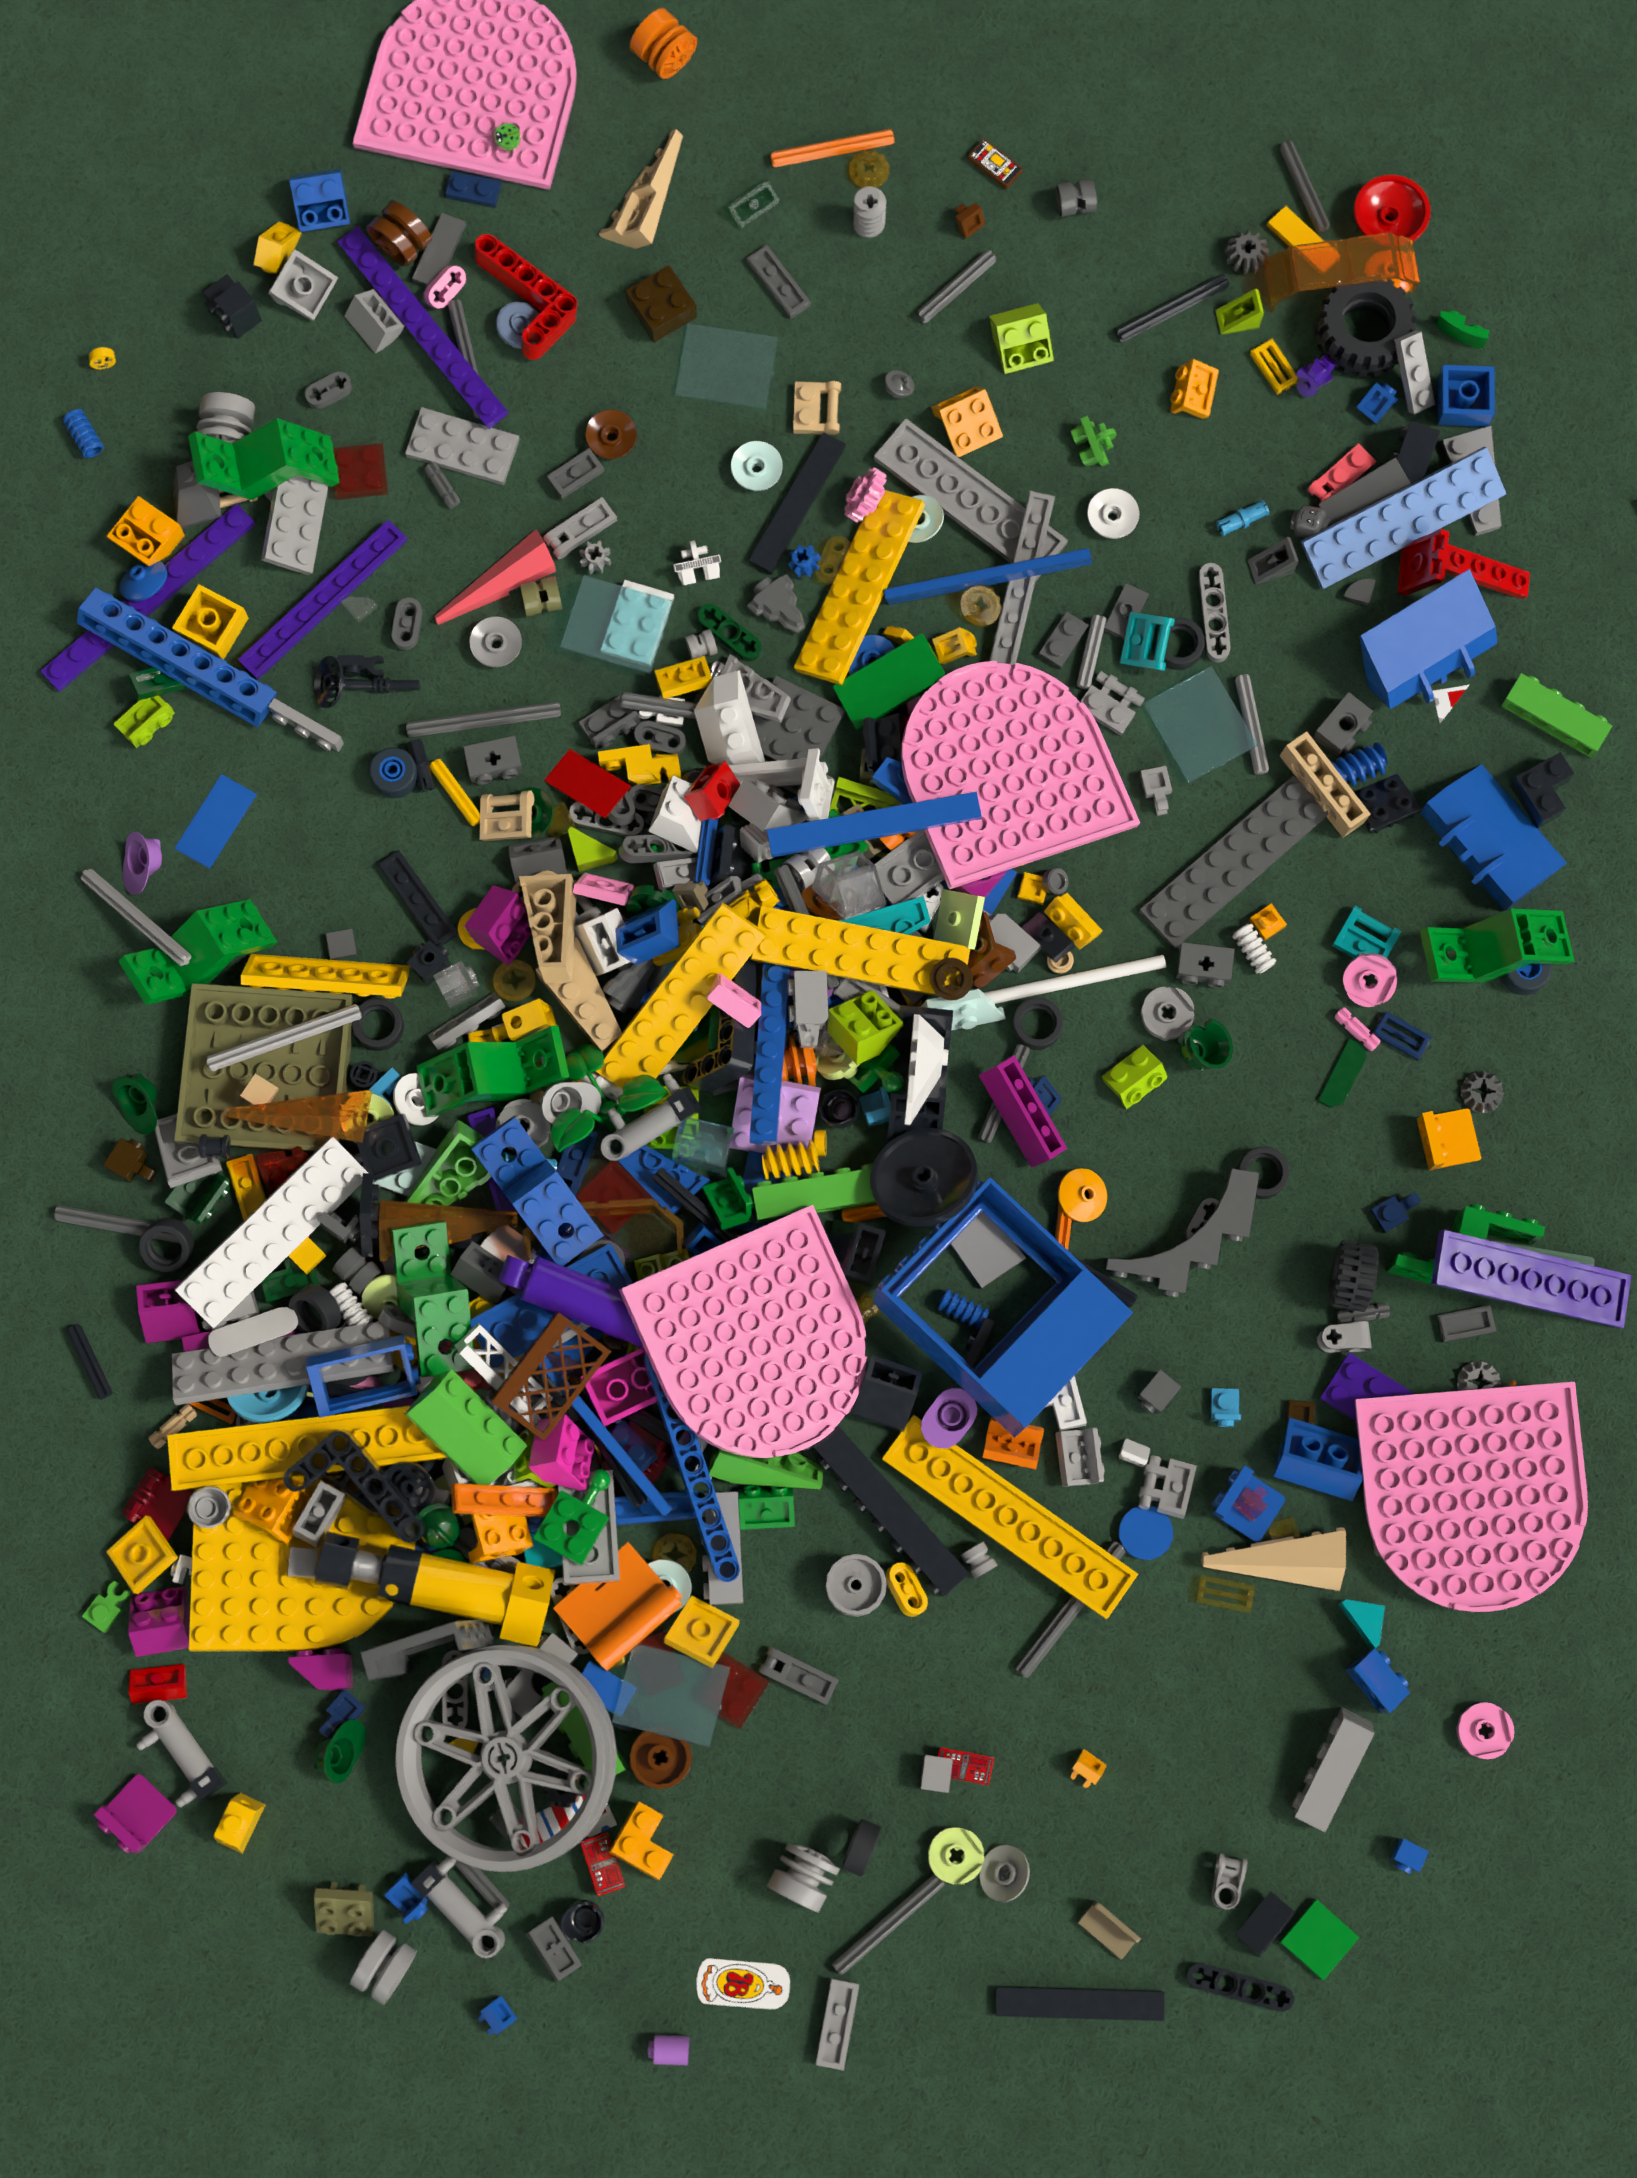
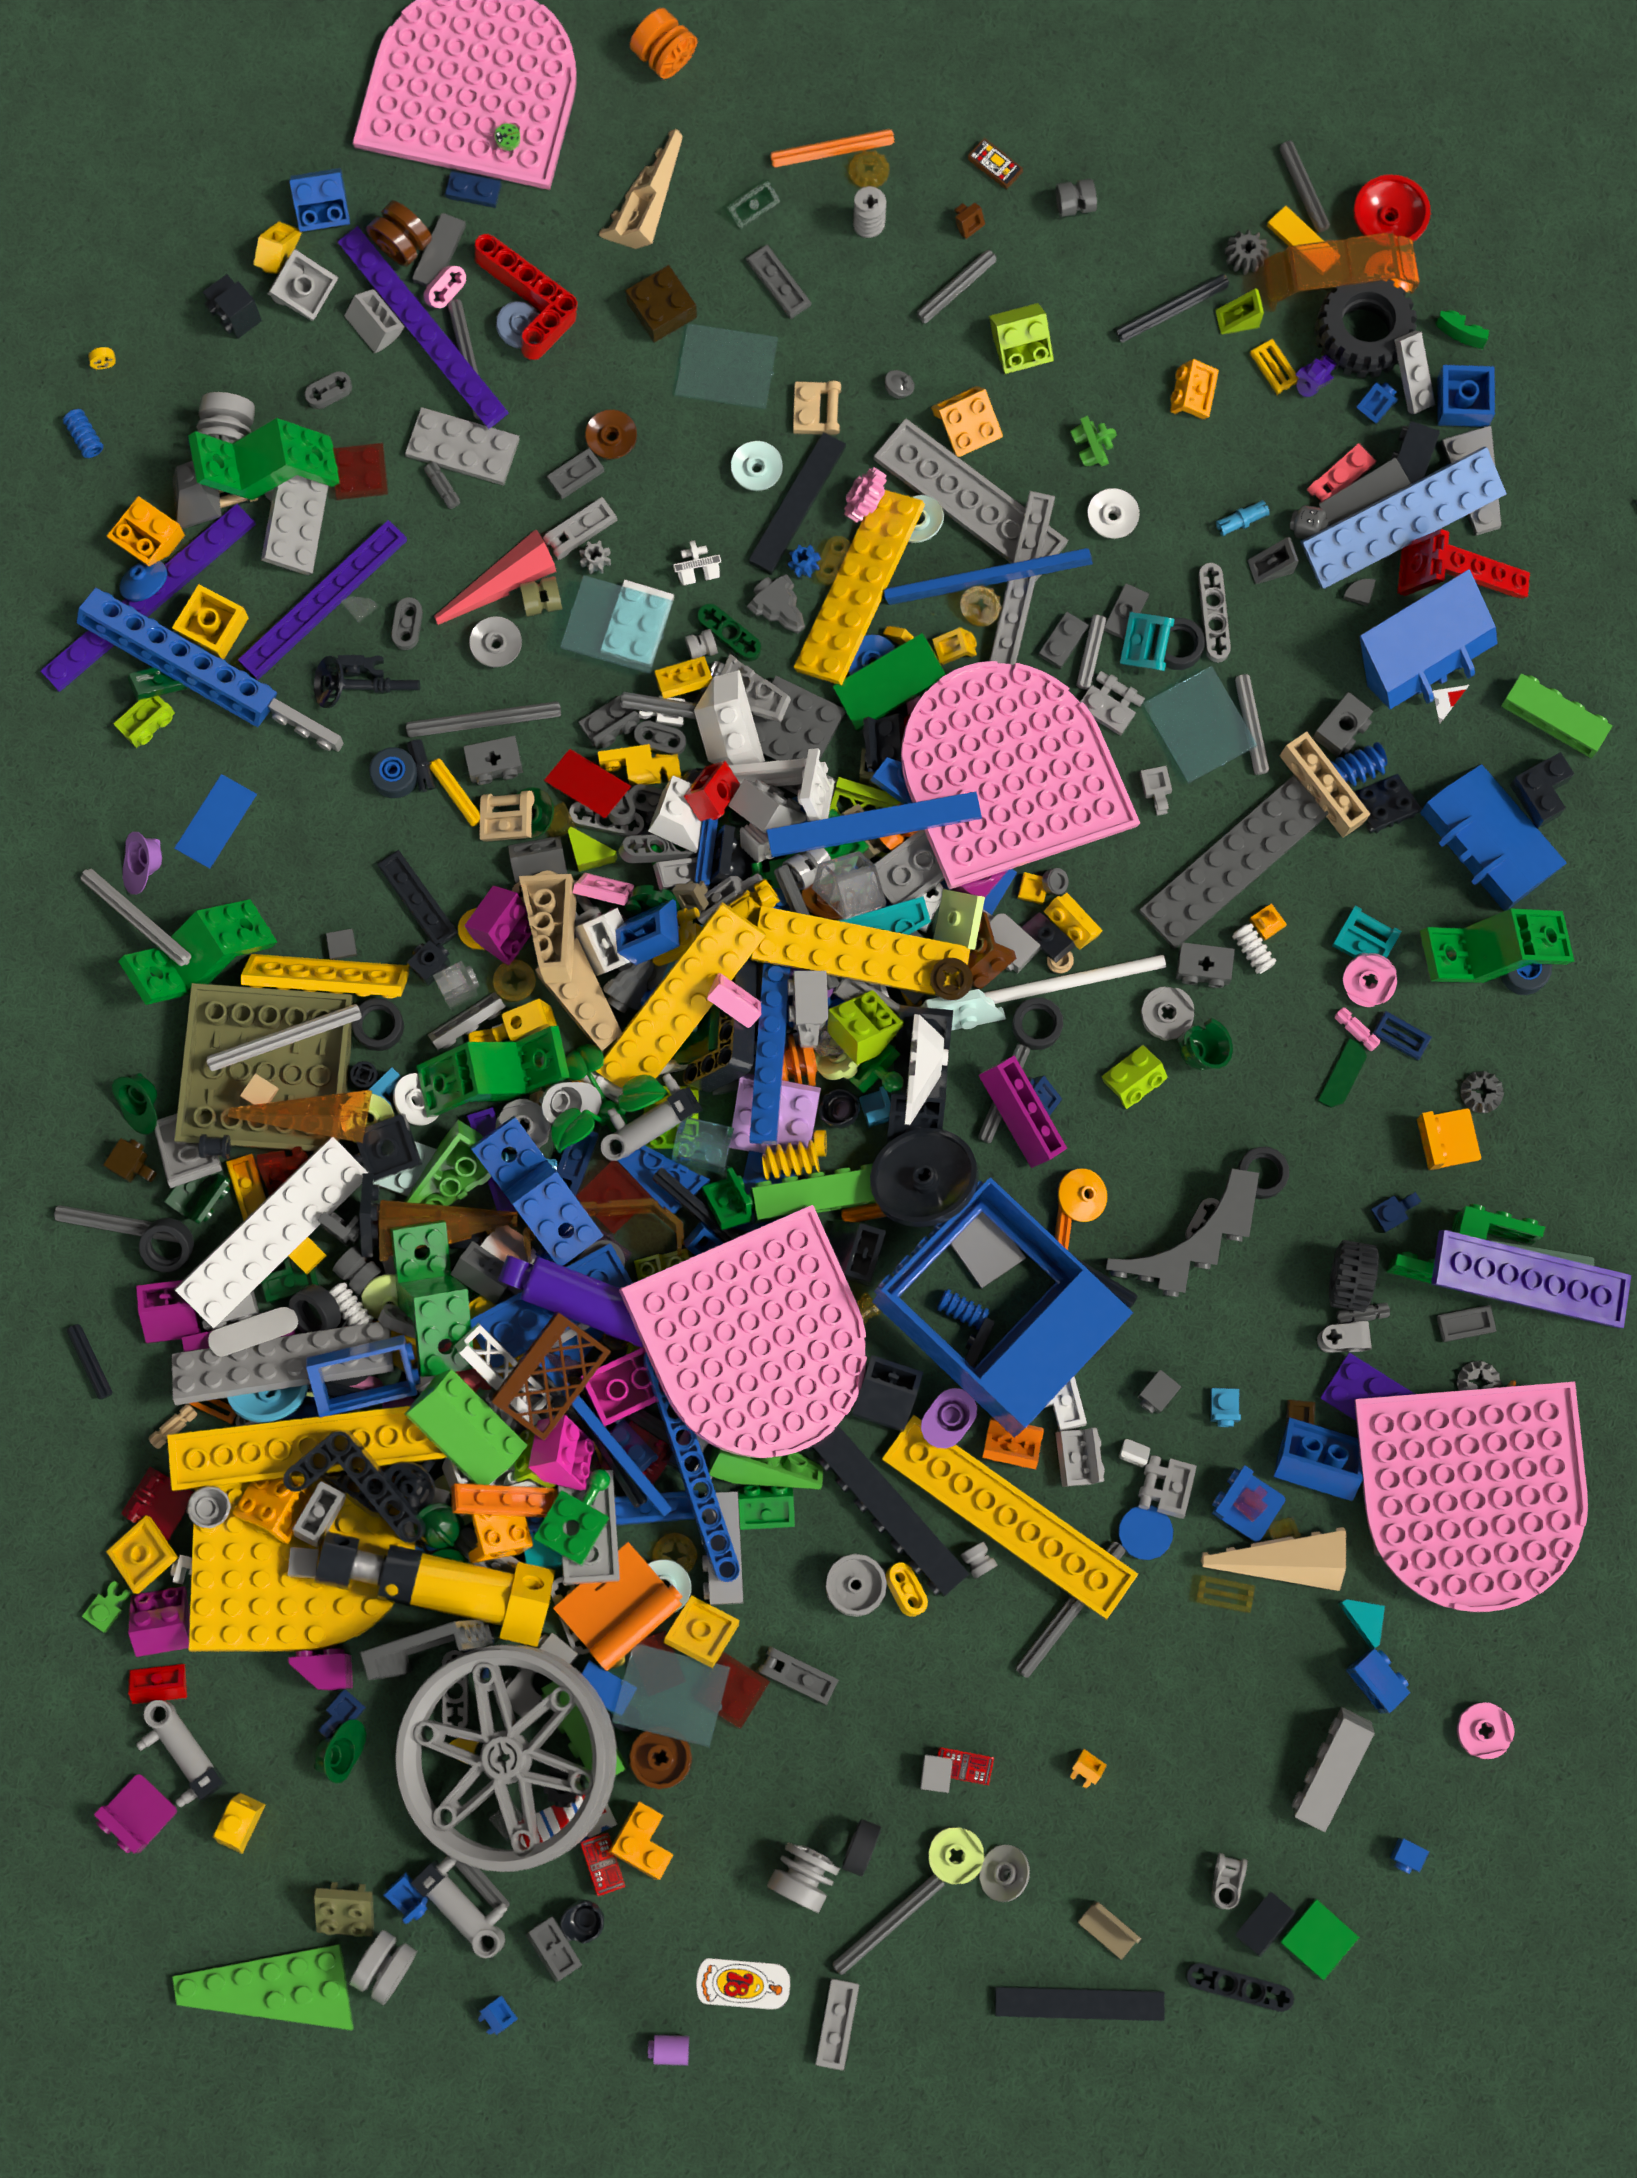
none -> bright green wing [173,1944,354,2030]

